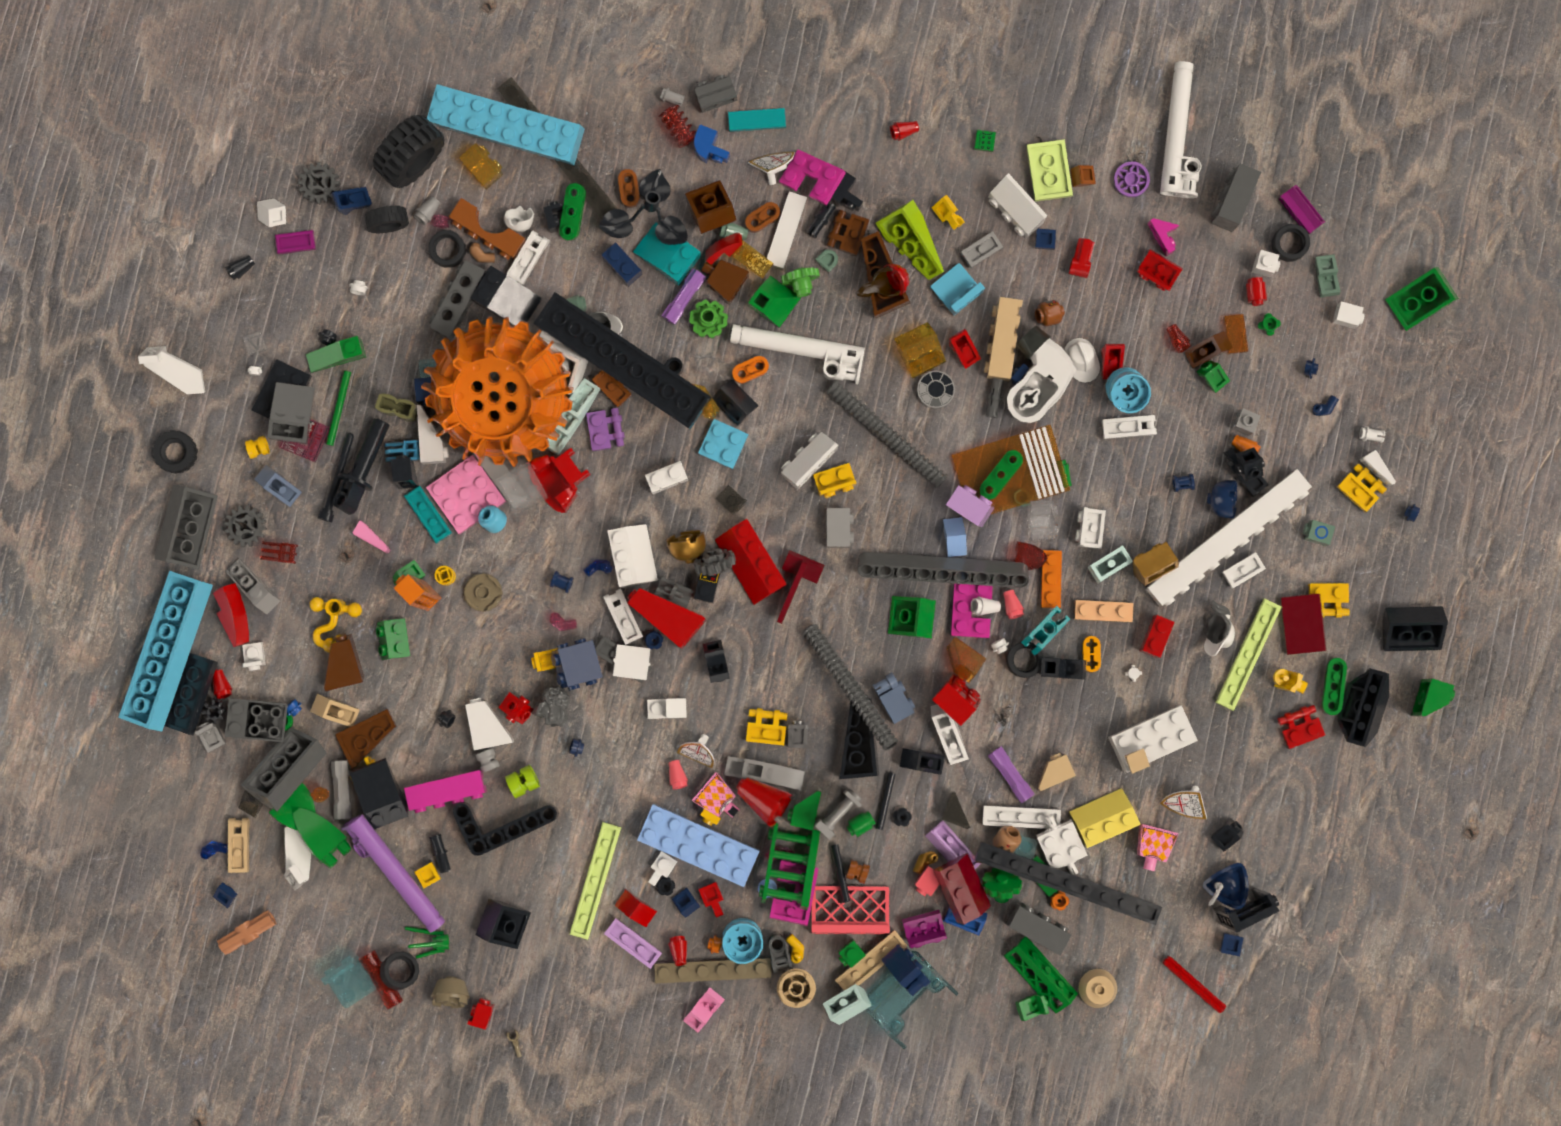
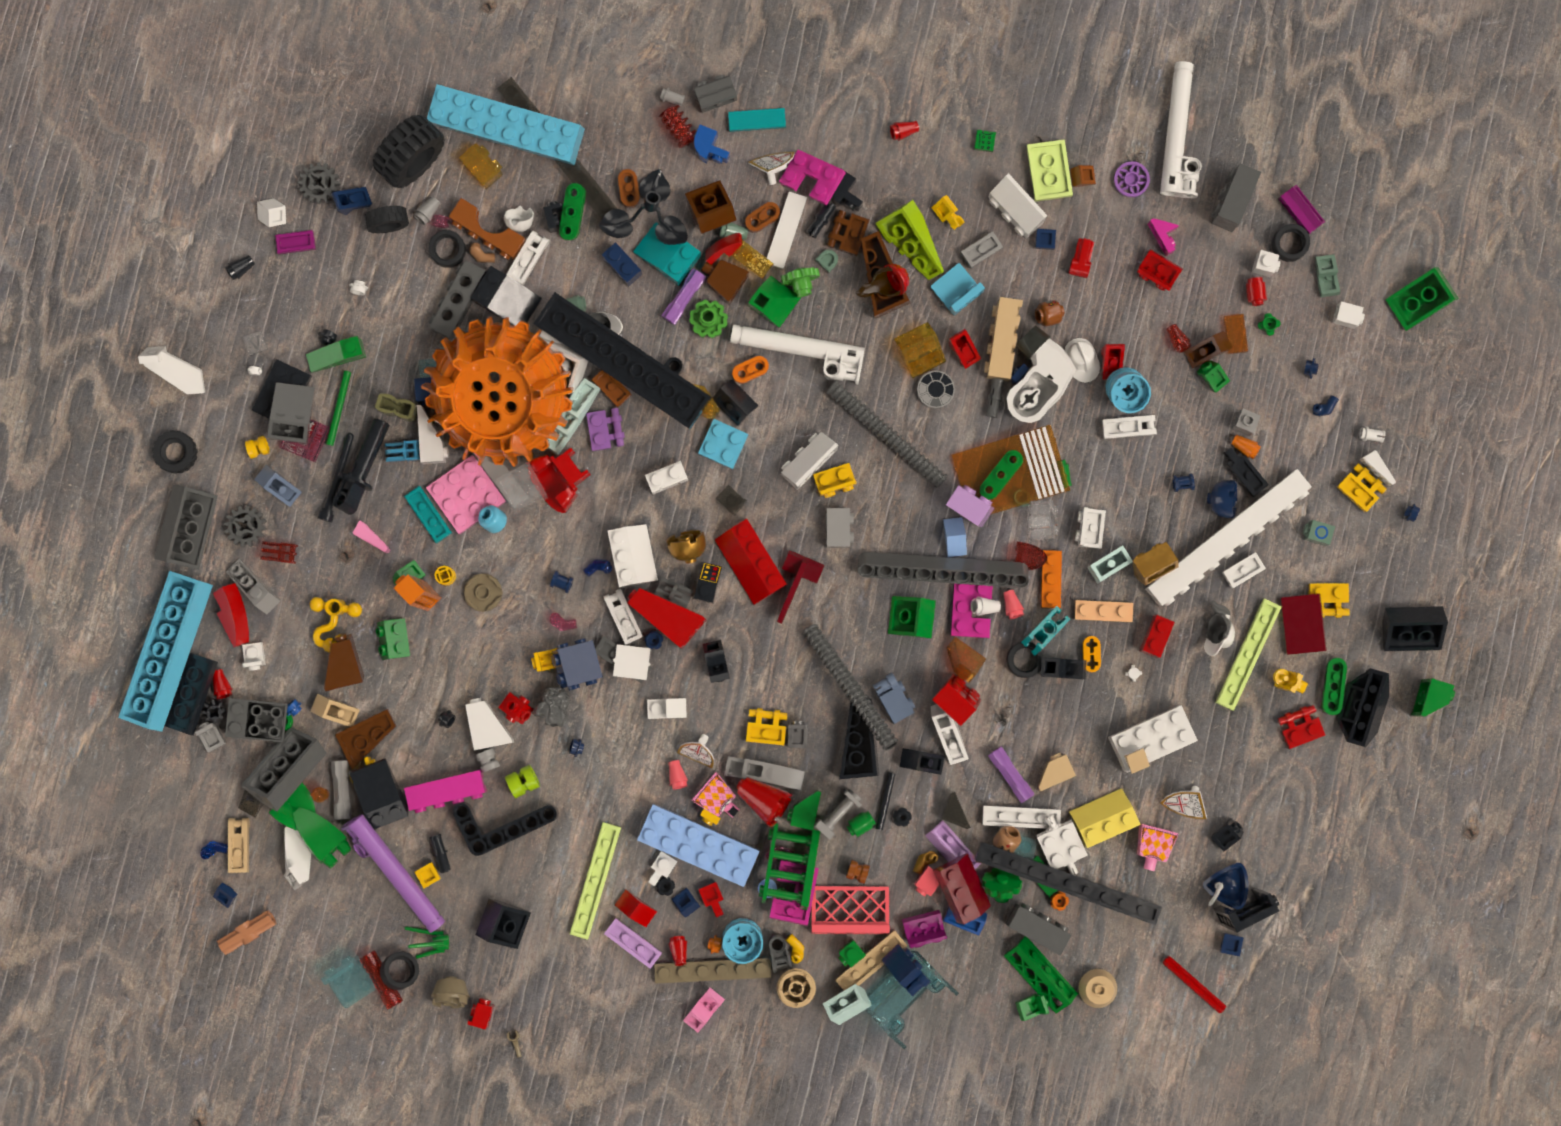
black slope [391,455,418,489] -> none
dark grey gear [693,548,736,576] -> none
black bar [831,844,850,903] -> none
white plate [991,638,1009,654] -> none
black brick [1235,447,1265,482] -> none

